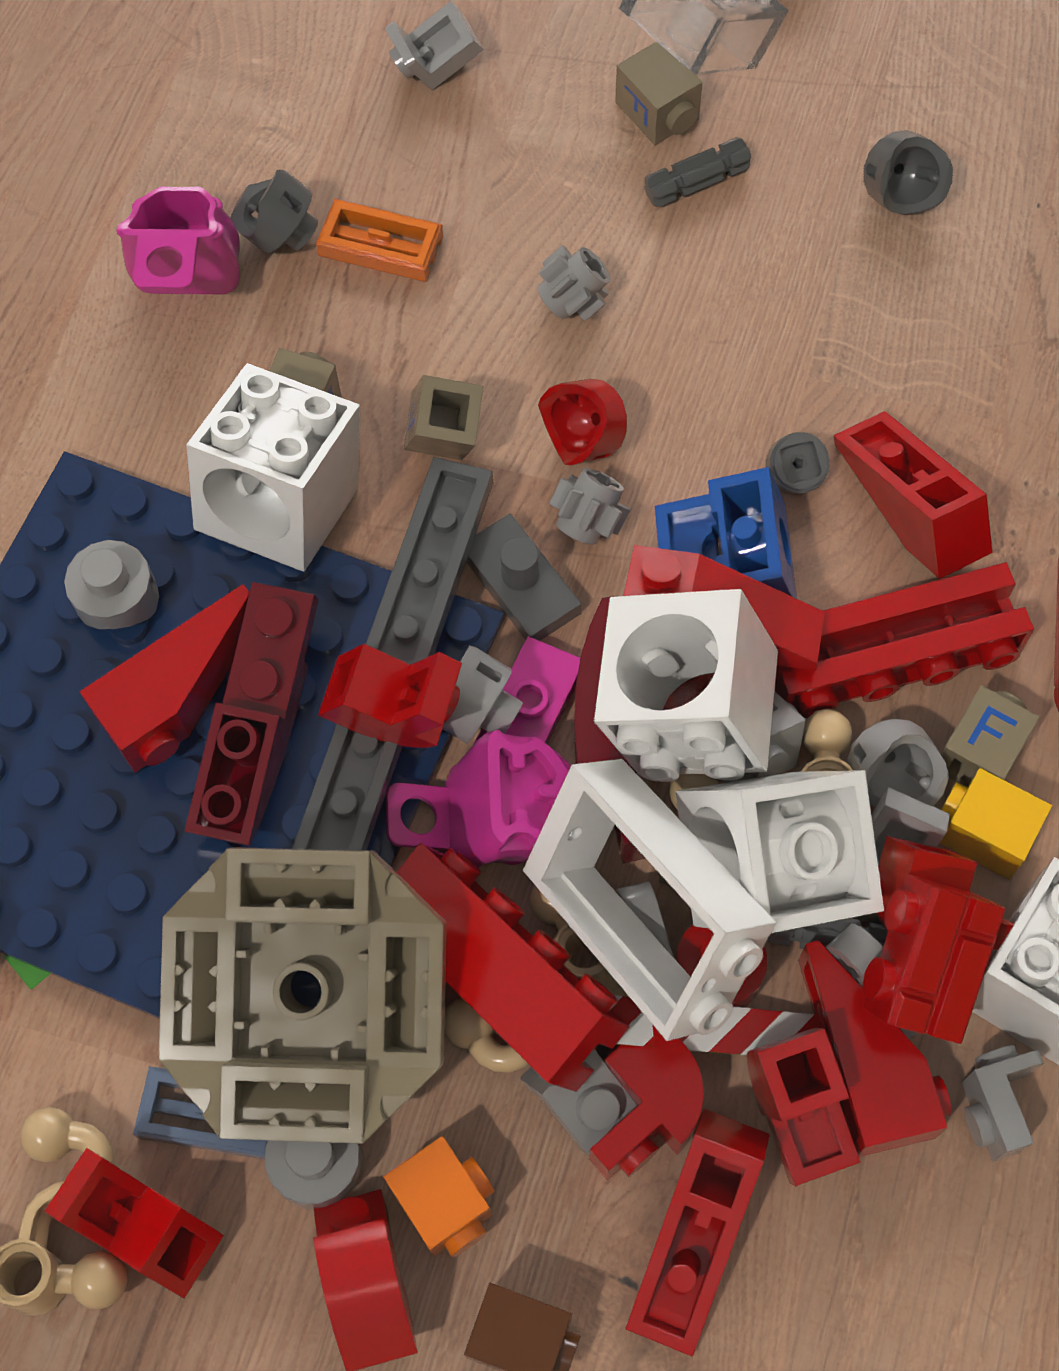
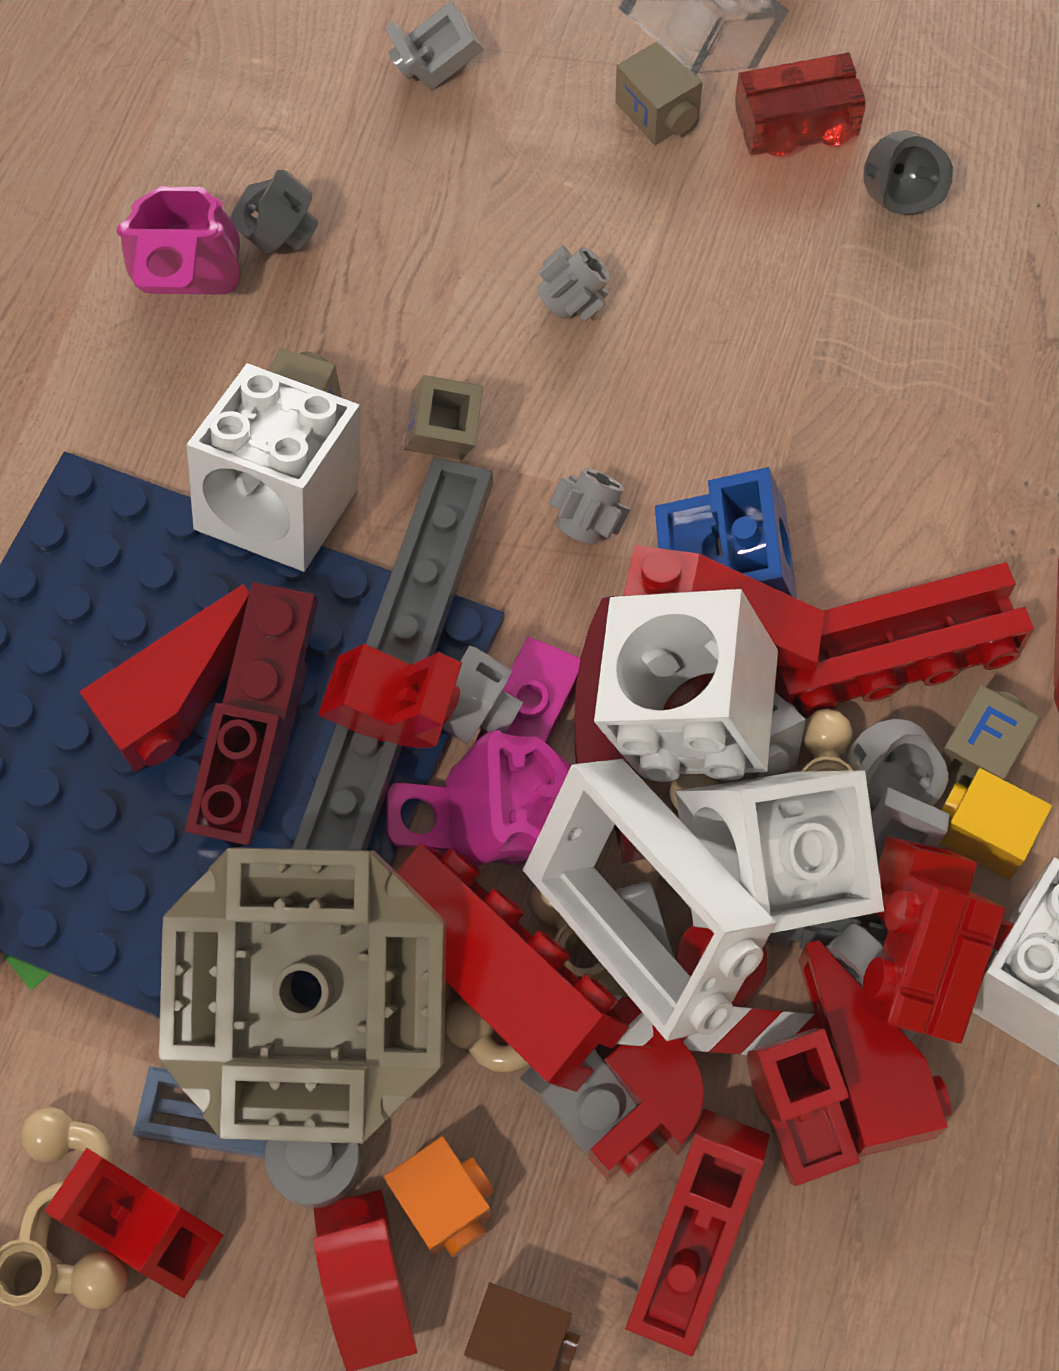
light grey piece [64,540,159,629] -> none
orange tile [316,198,443,282] -> none
dark grey tile [466,513,581,641] -> none
red piece [538,378,627,466] -> none
dark grey axle [644,137,751,207] -> none
dark grey tile [766,432,830,495] -> none
red slope [833,411,993,579] -> none
light grey bracket [961,1045,1044,1162] -> none
none -> clear red brick [735,52,866,156]

